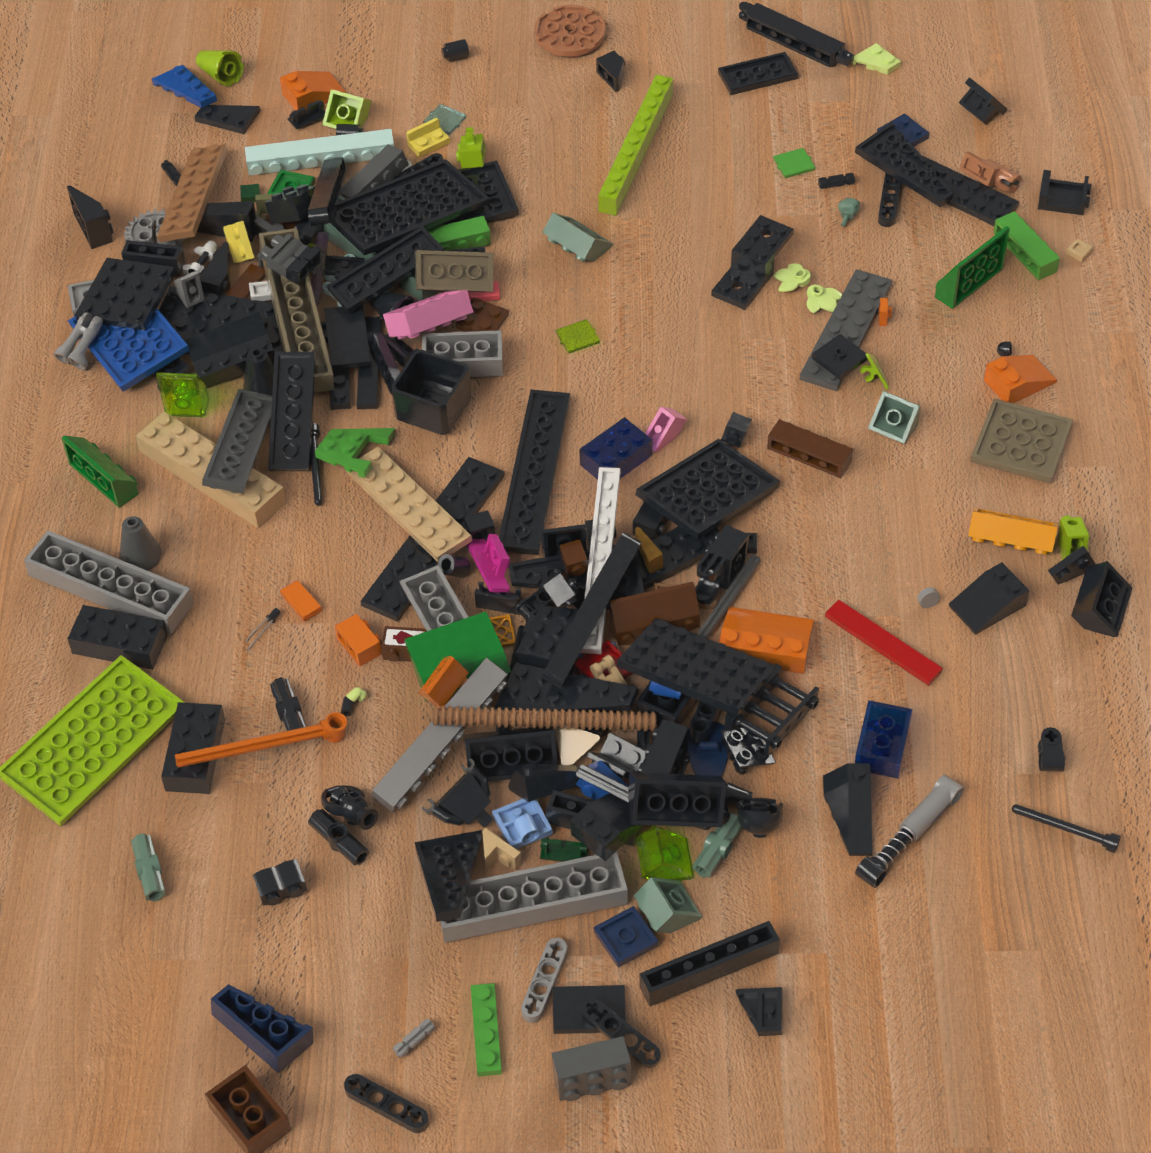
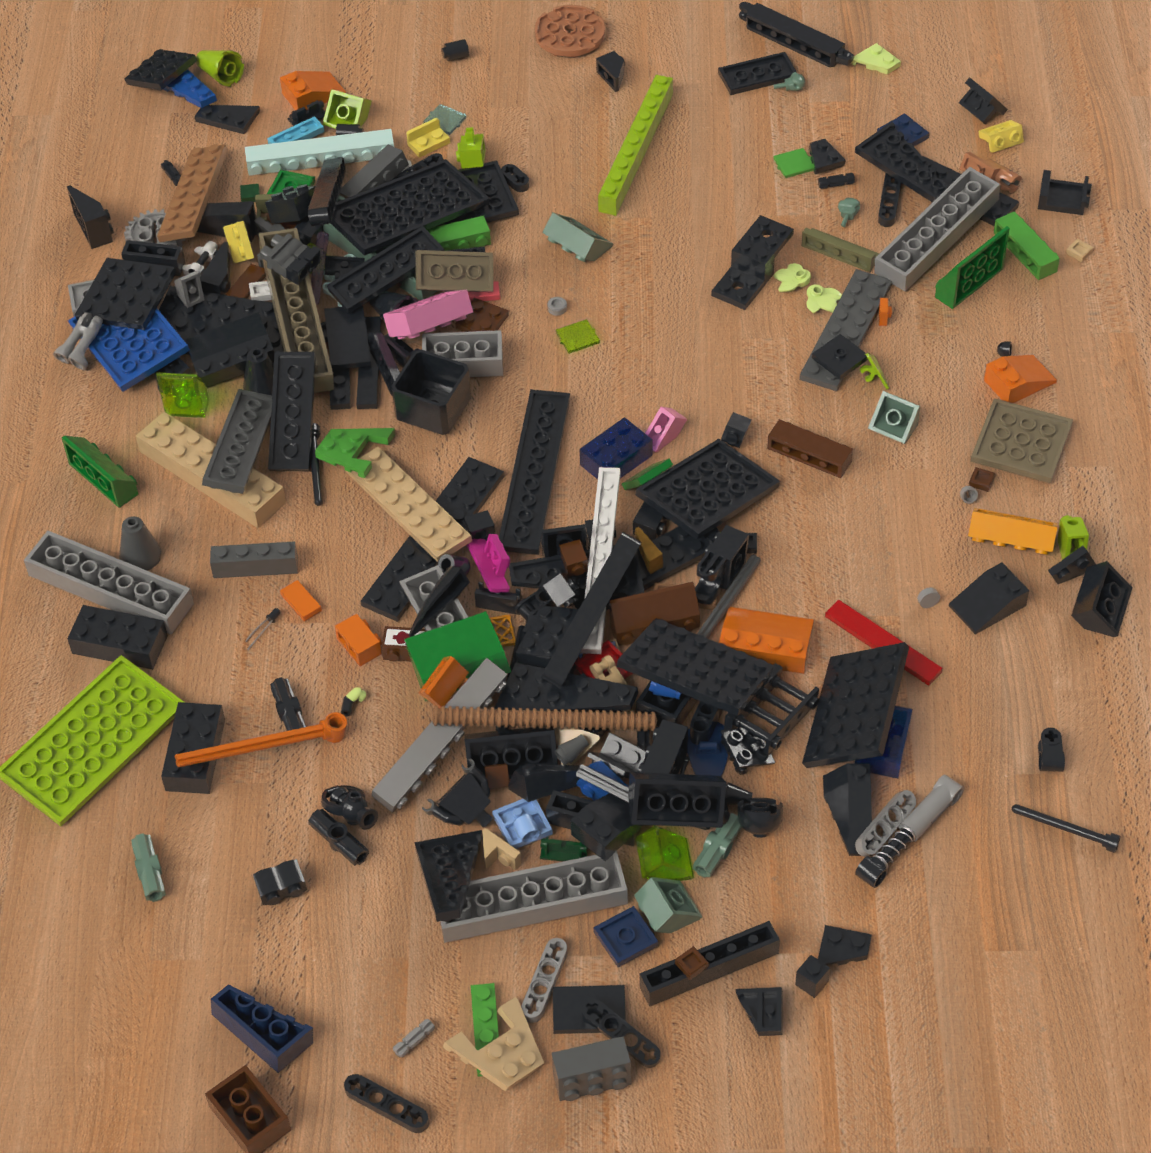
none -> black plate [124,49,198,90]
none -> dark grey brick [210,541,298,578]
none -> medium azure plate [267,116,325,144]
none -> black piece [409,563,471,637]
none -> tan wing [443,997,544,1092]
none -> reddish brown tile [485,763,509,789]
none -> black beam [501,164,529,192]
none -> light grey tile [547,297,567,316]
none -> dark grey cone [554,734,589,765]
none -> green tile [622,458,673,490]
none -> reddish brown tile [675,946,709,980]
none -> sand green piece [774,72,805,91]
none -> black brick [795,955,830,998]
none -> olive fence [801,228,879,272]
none -> black plate [802,642,909,768]
none -> black wing [809,139,846,175]
none -> black wing [818,925,872,966]
none -> light grey beam [855,790,916,857]
none -> light grey brick [874,167,1000,292]
none -> light grey hinge [960,486,978,504]
none -> reddish brown tile [969,467,995,492]
none -> light yellow bracket [979,120,1024,153]

